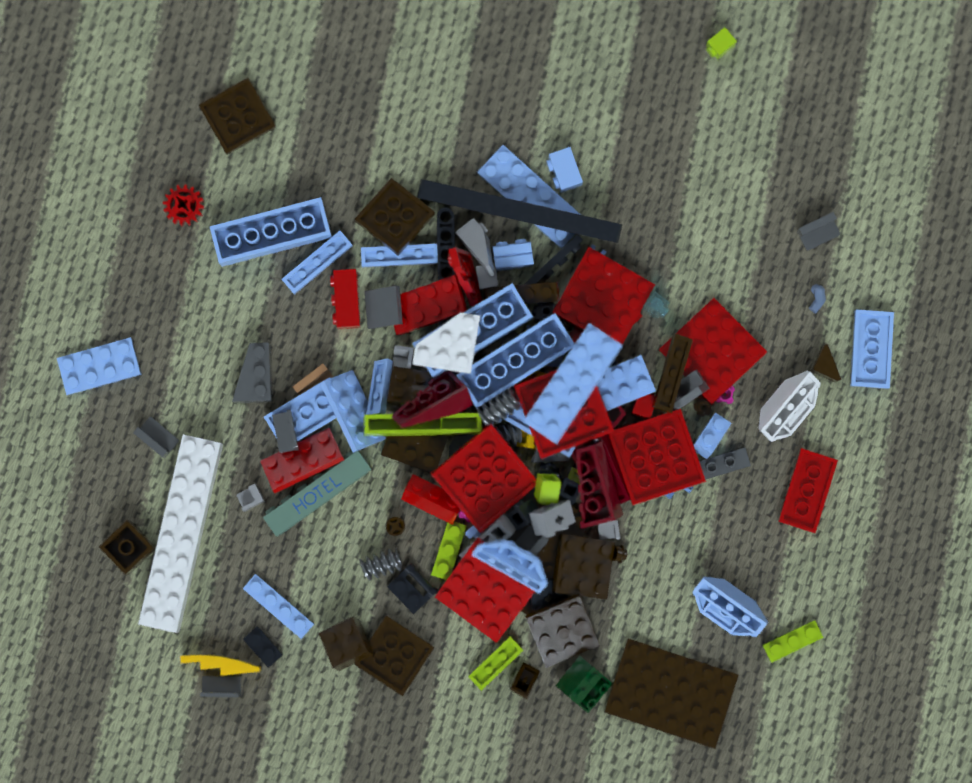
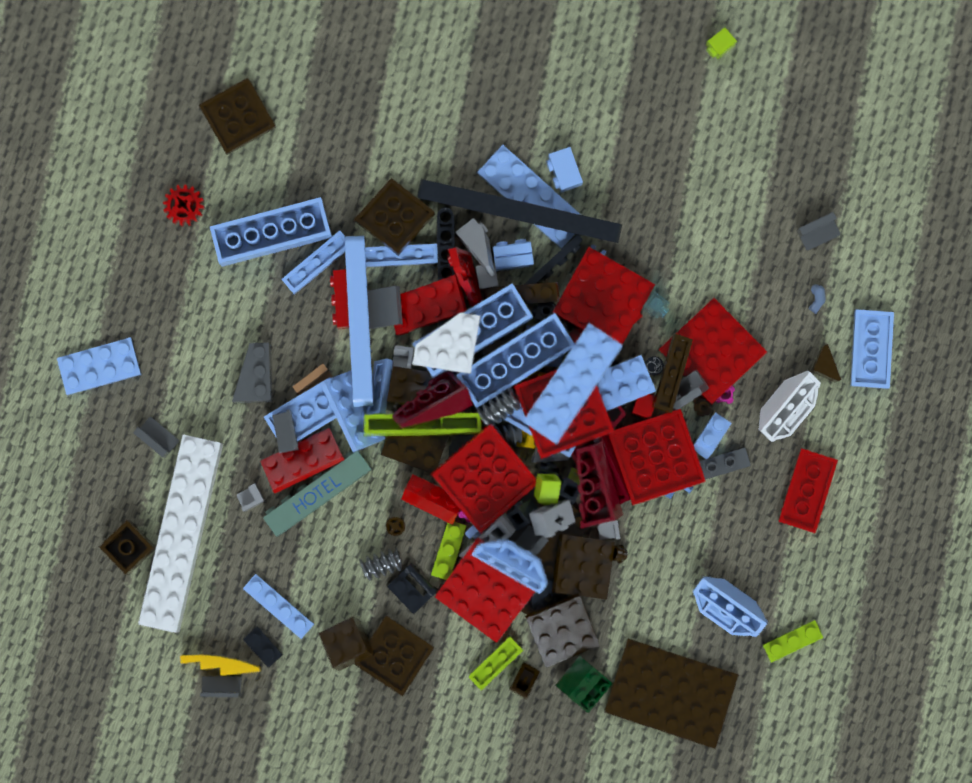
none -> light blue beam [345,236,373,407]
none -> black tile [645,356,664,376]

